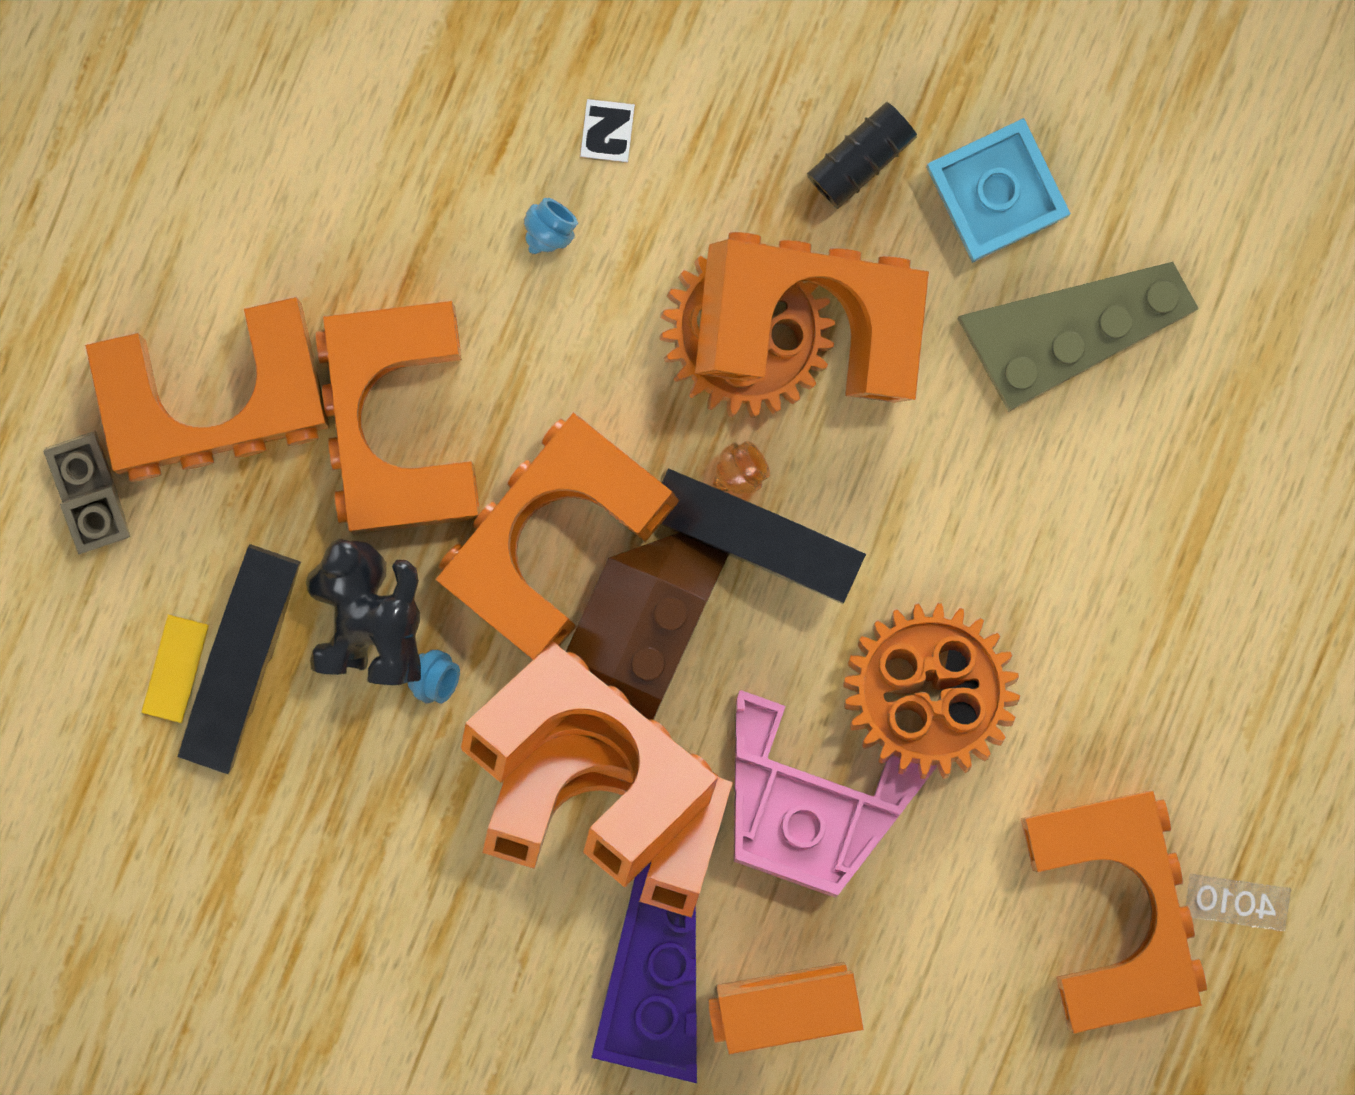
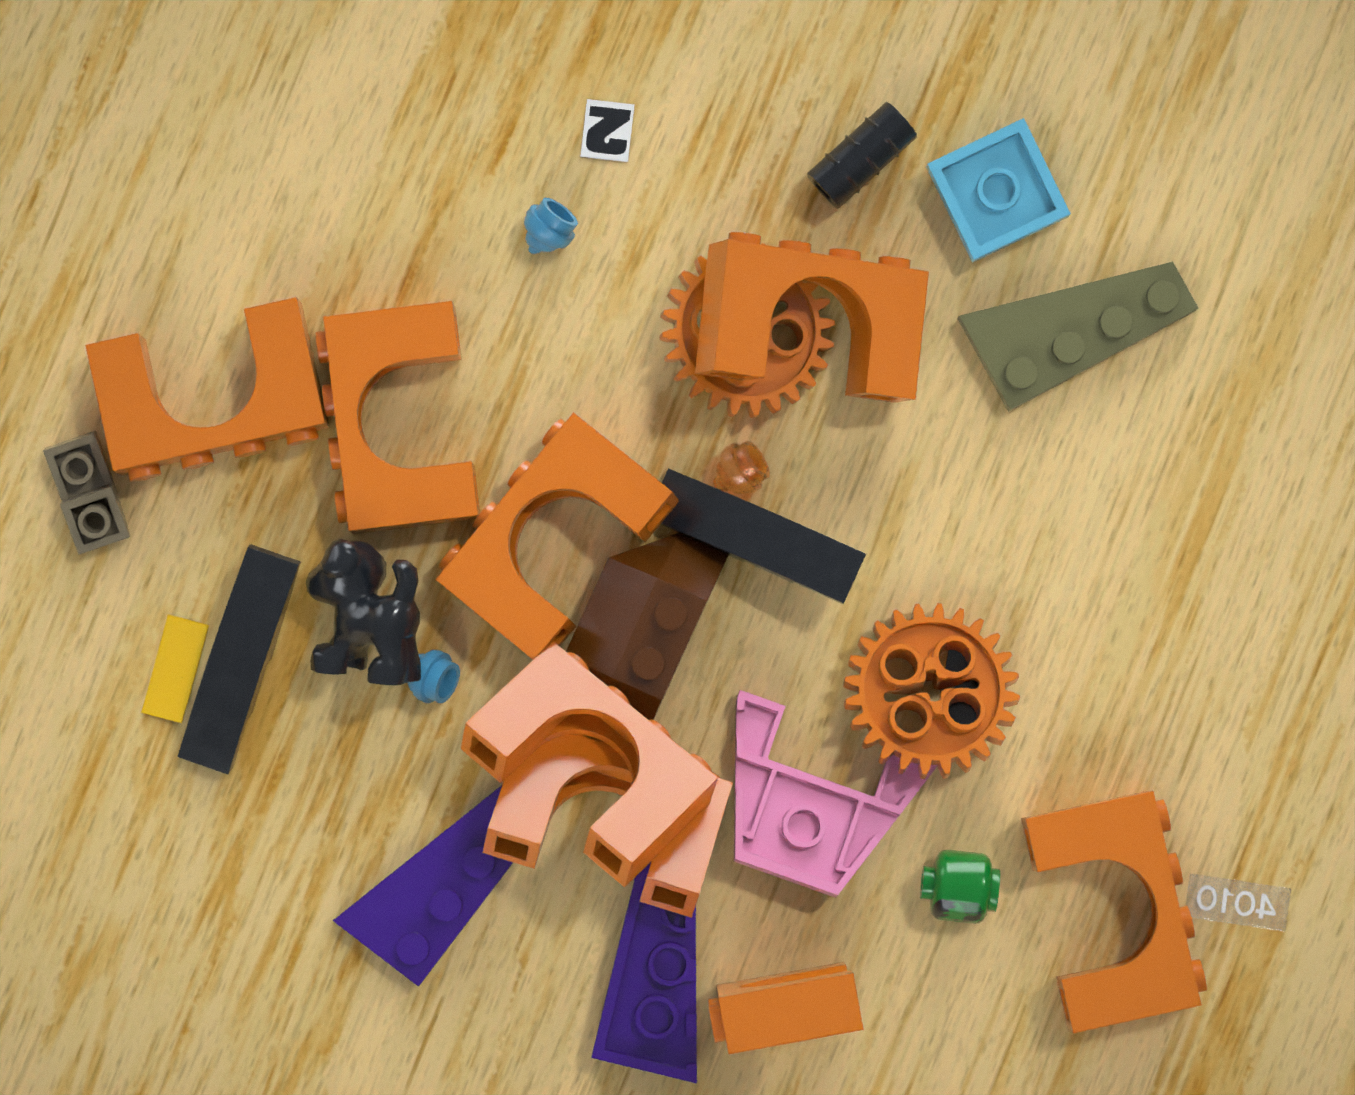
none -> dark purple wing [333,785,514,987]
none -> green head [920,850,1000,924]

